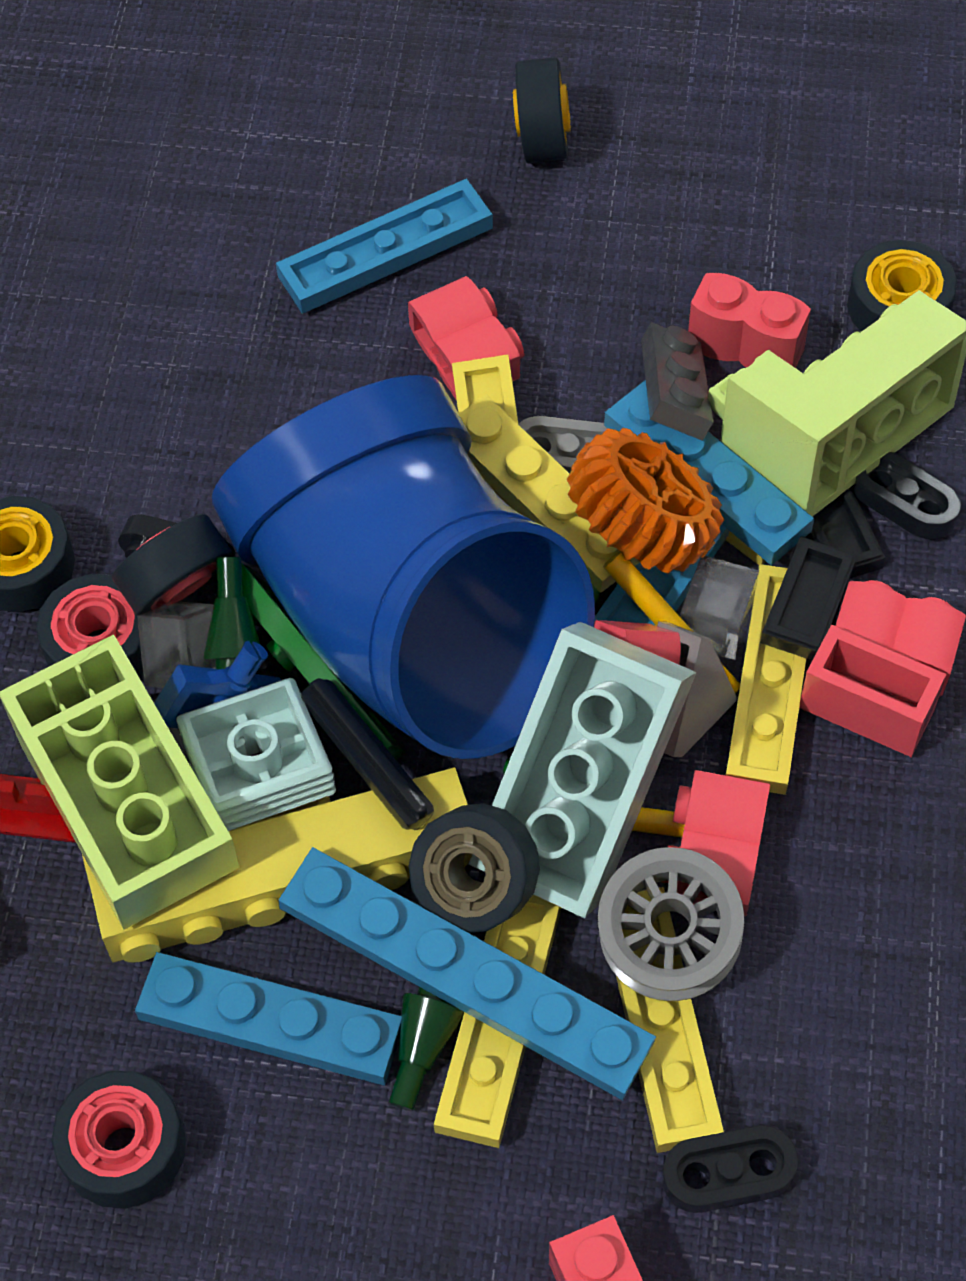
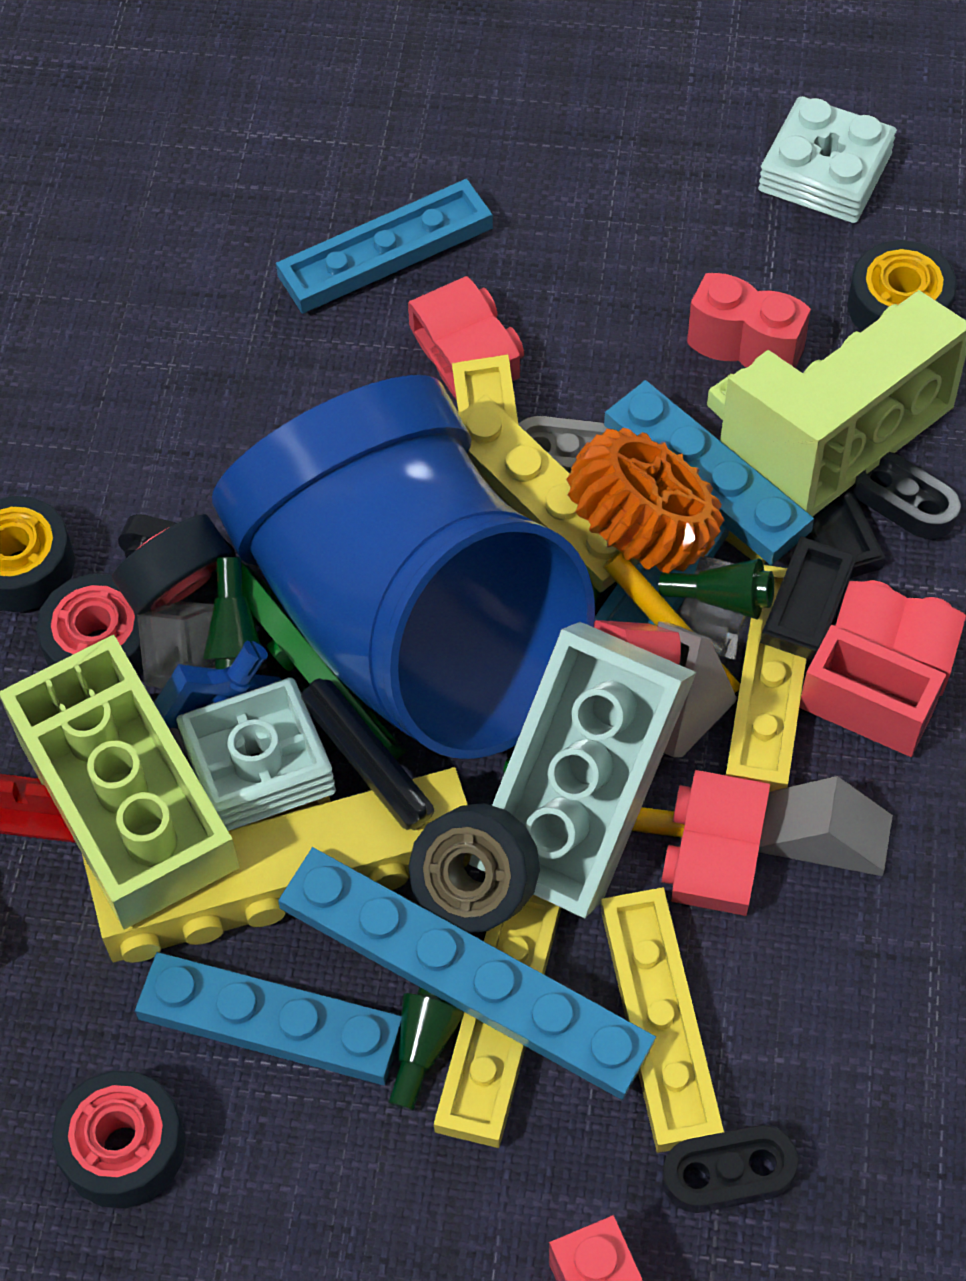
black wheel [513,57,571,163] -> none
light grey wheel [598,847,744,1001] -> none
dark grey plate [641,322,713,441] -> none
none -> dark green cone [659,559,774,620]
none -> light aqua brick [758,96,897,223]
none -> light grey slope [758,776,893,876]

